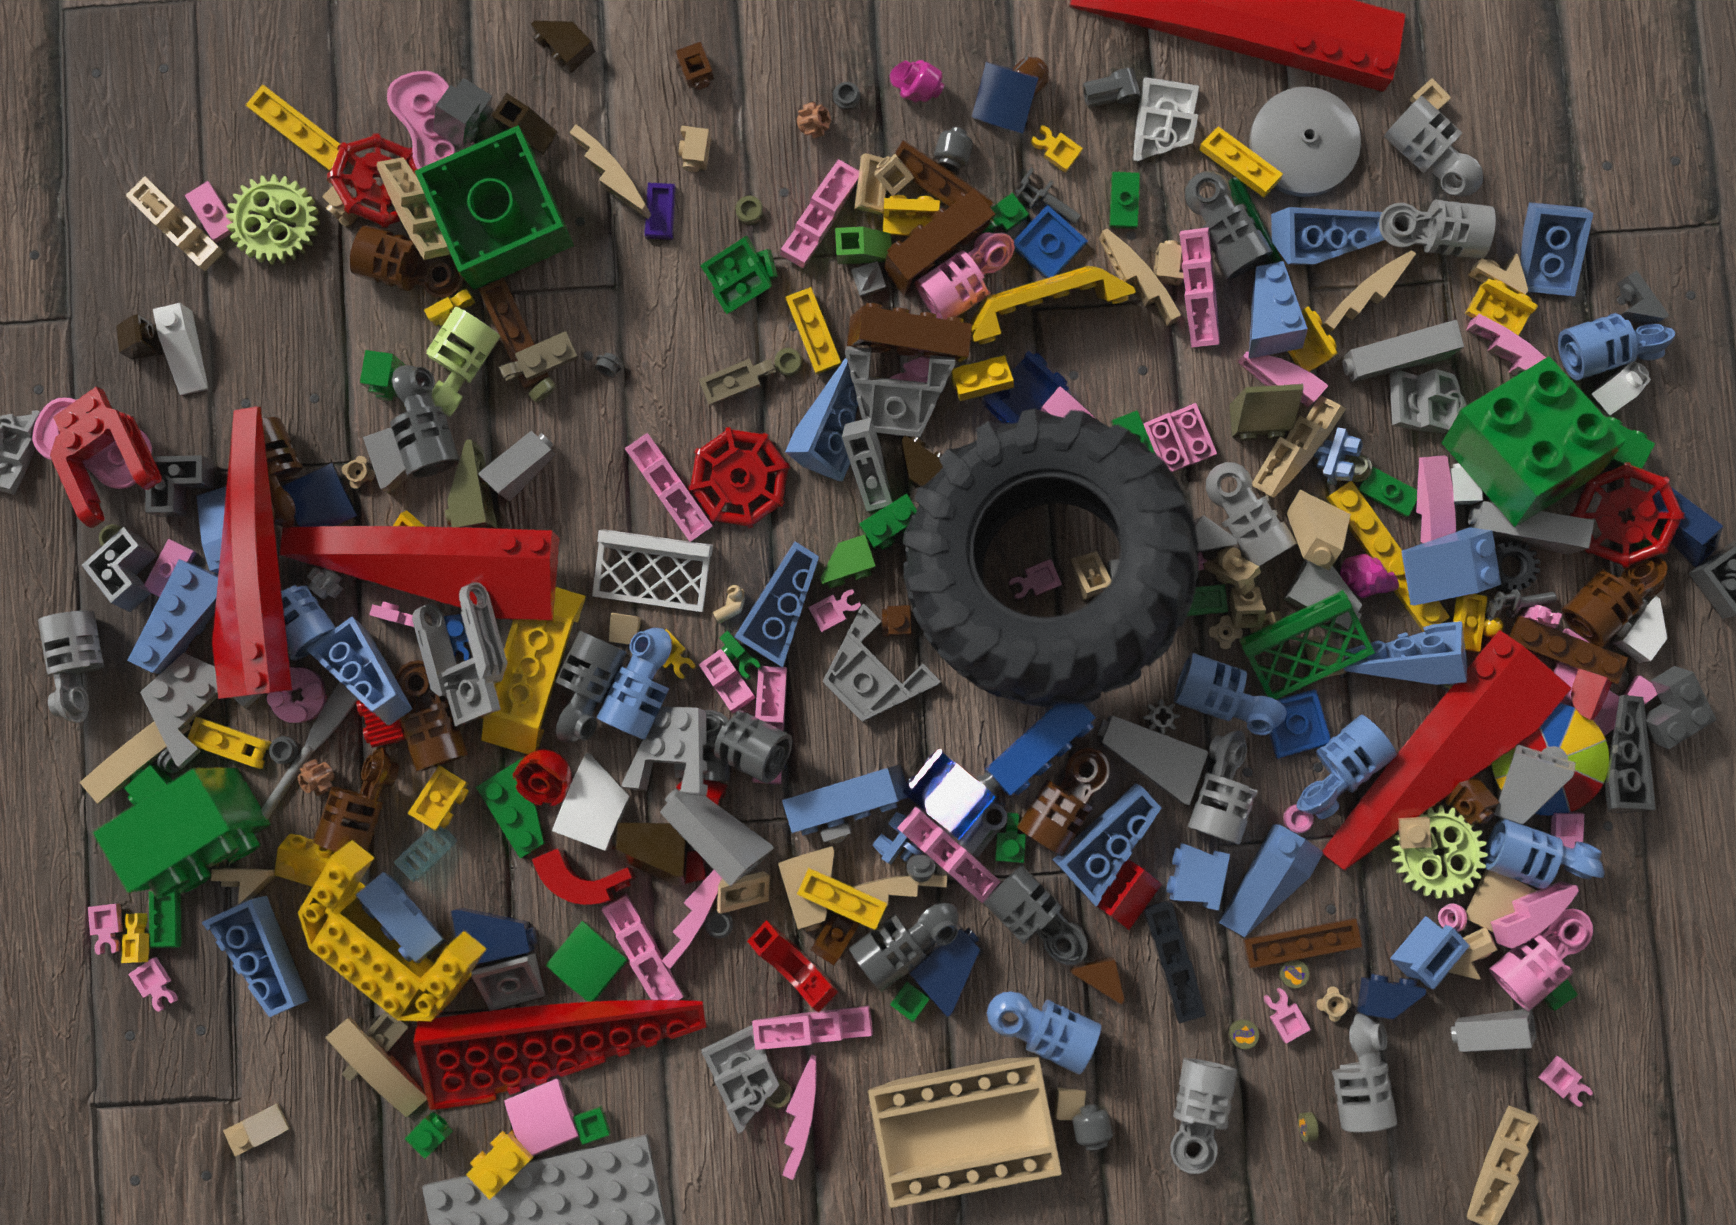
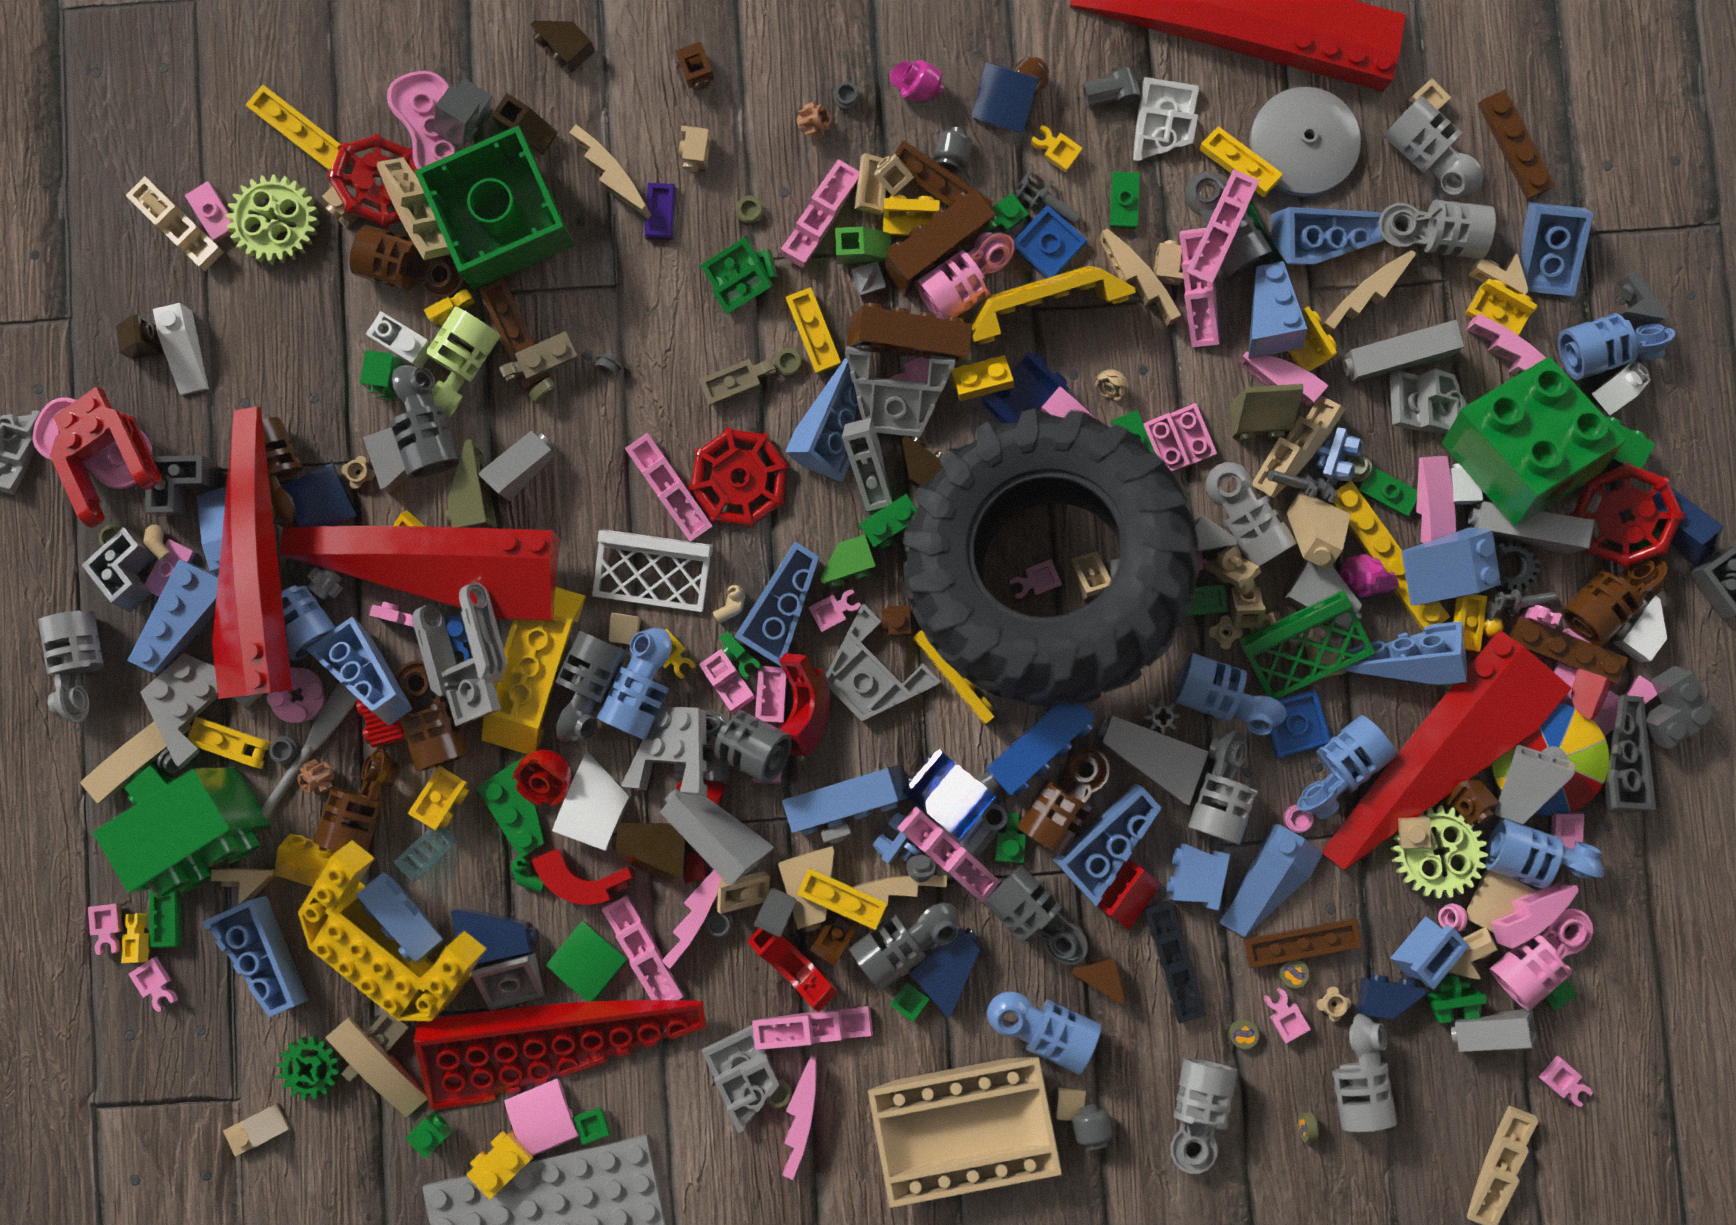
none -> tan arm [143,525,172,561]
none -> green gear [277,1035,342,1100]
none -> white slope [366,311,431,368]
none -> green arm [511,857,545,893]
none -> dark grey slope [754,888,796,937]
none -> red arch [779,653,830,757]
none -> yellow plate [913,630,994,725]
none -> tan plate [1095,369,1128,401]
none -> bright pink slope [1186,169,1260,284]
none -> dark grey piece [1267,470,1337,503]
none -> green hips [1425,973,1486,1023]
none -> reddish brown plate [1478,89,1555,200]

